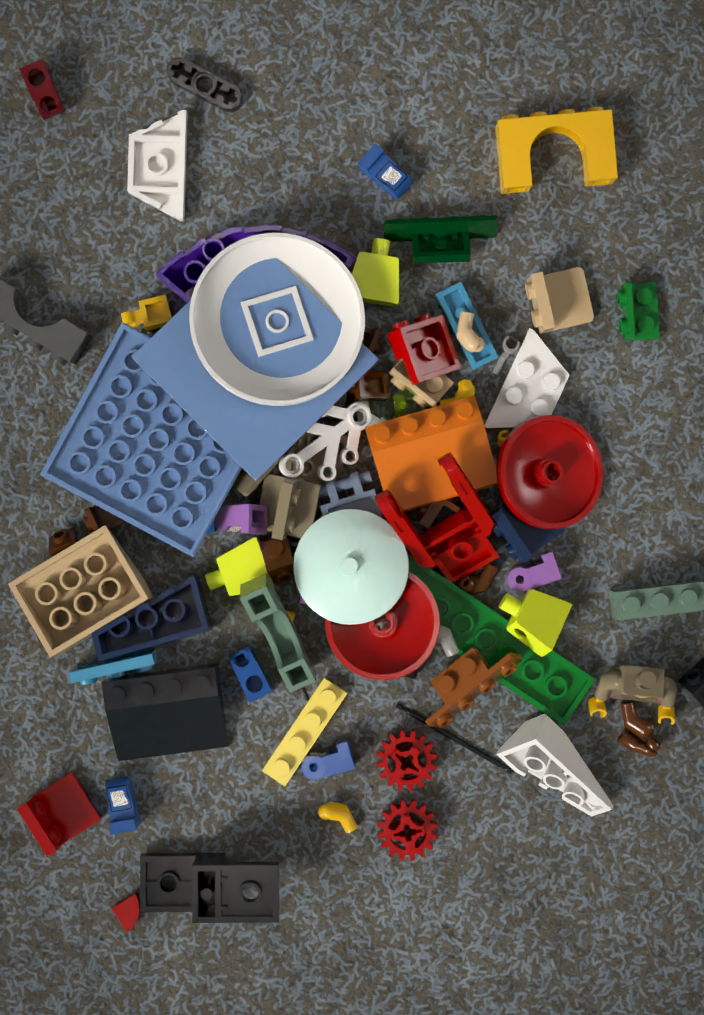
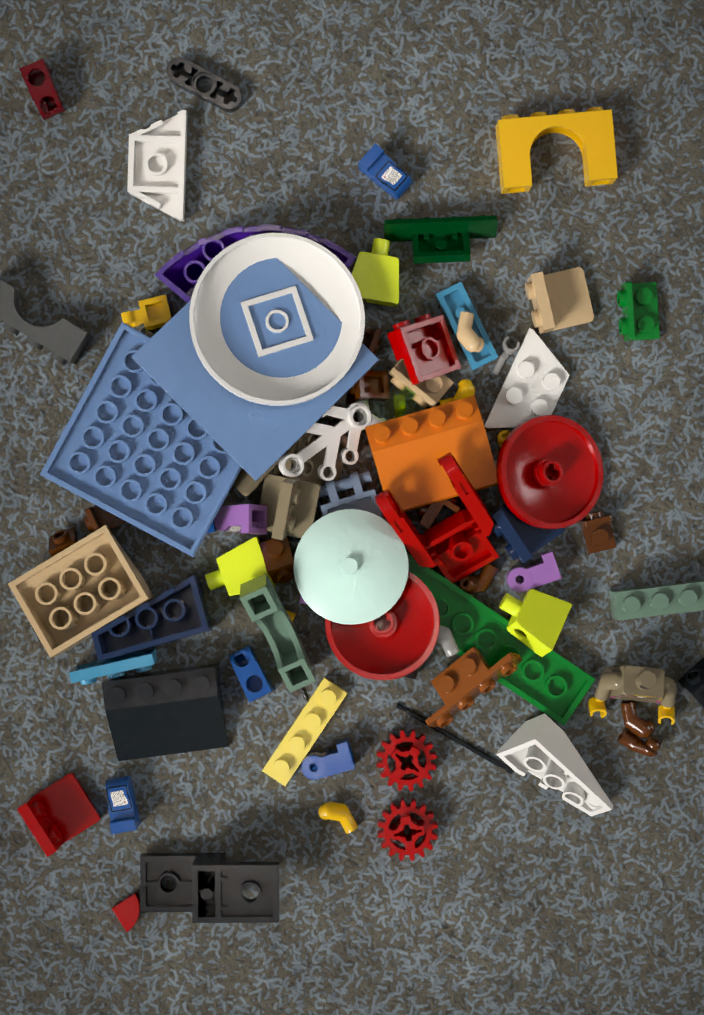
none -> reddish brown bracket [580,511,616,554]

